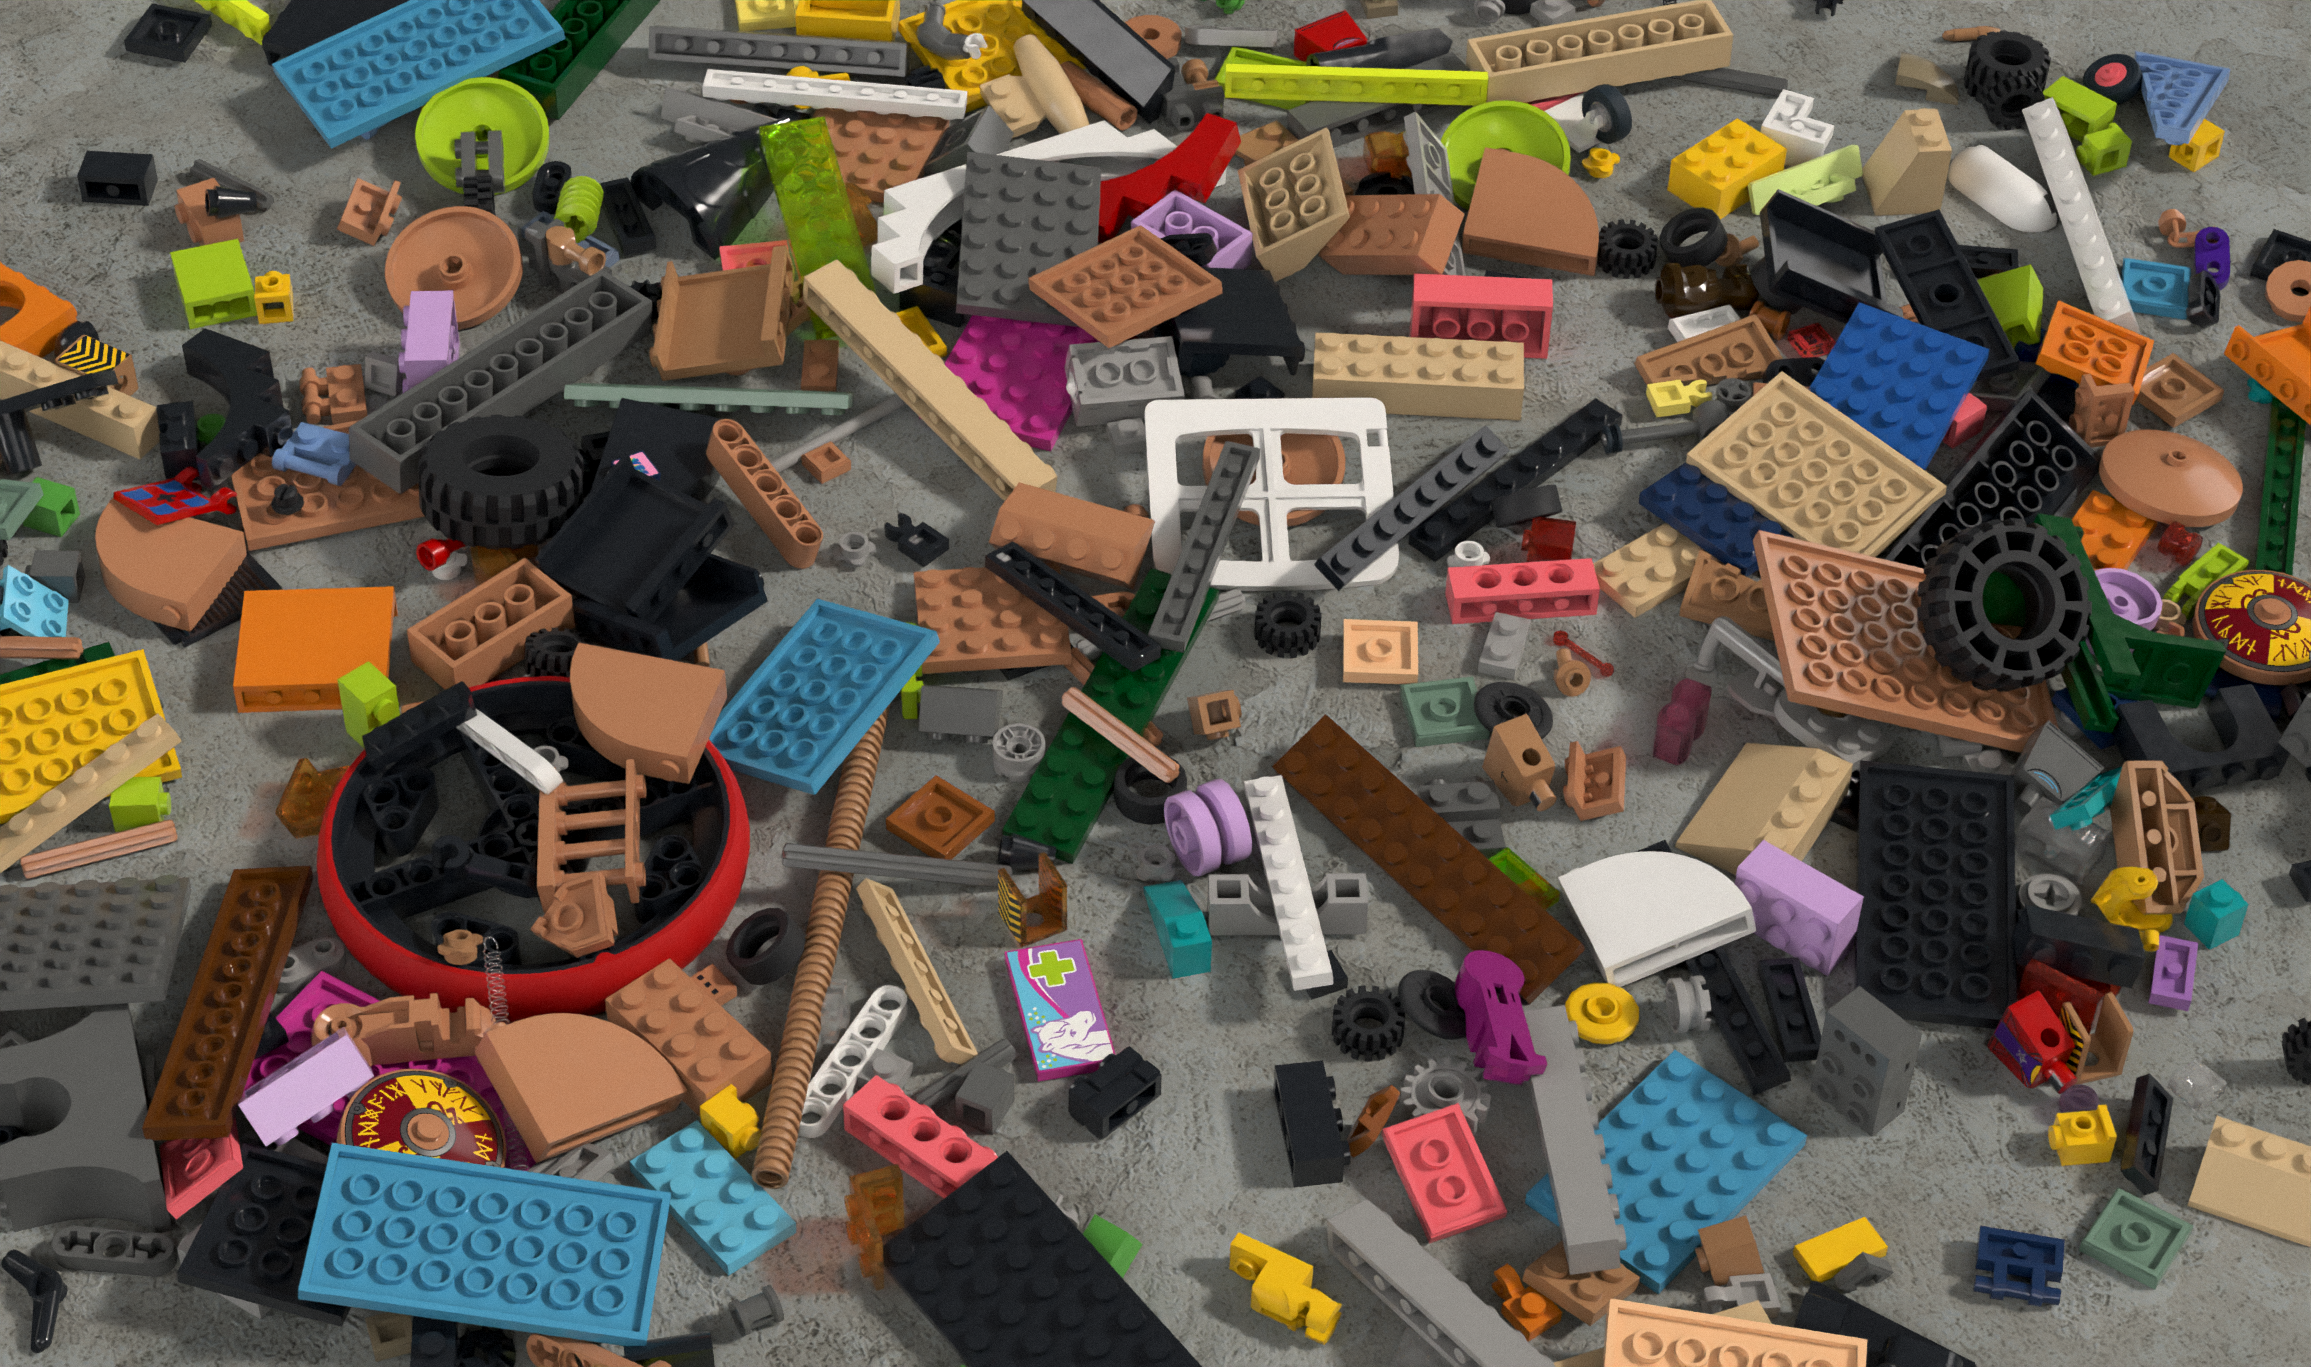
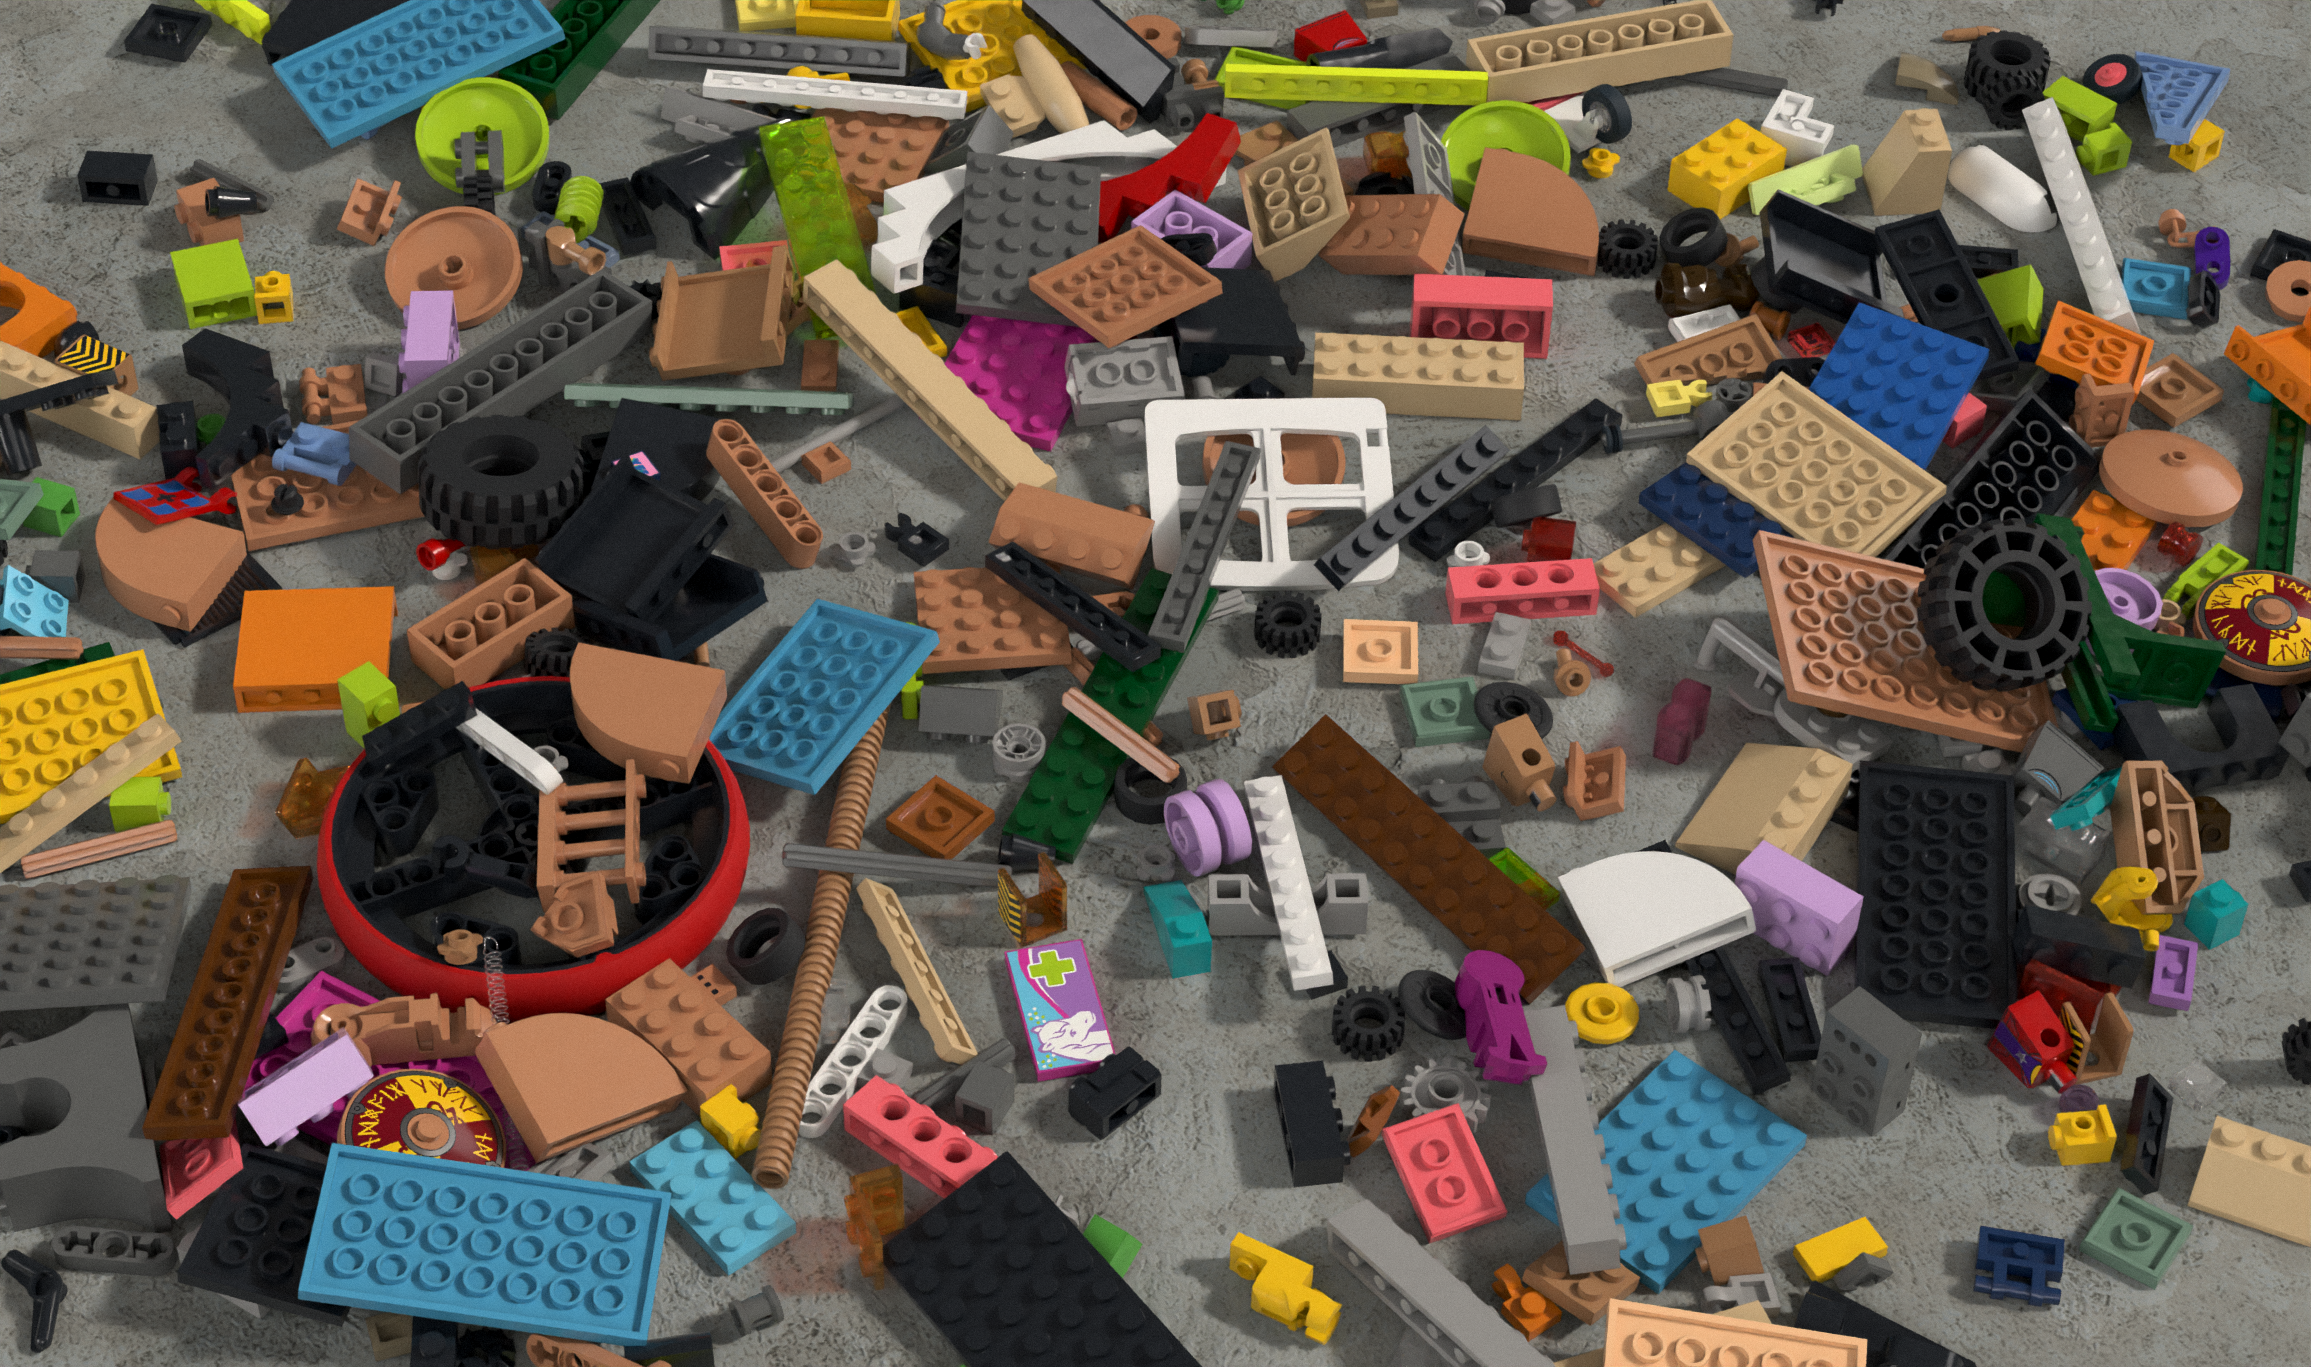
medium nougat wing [1679,549,1775,641] -> none

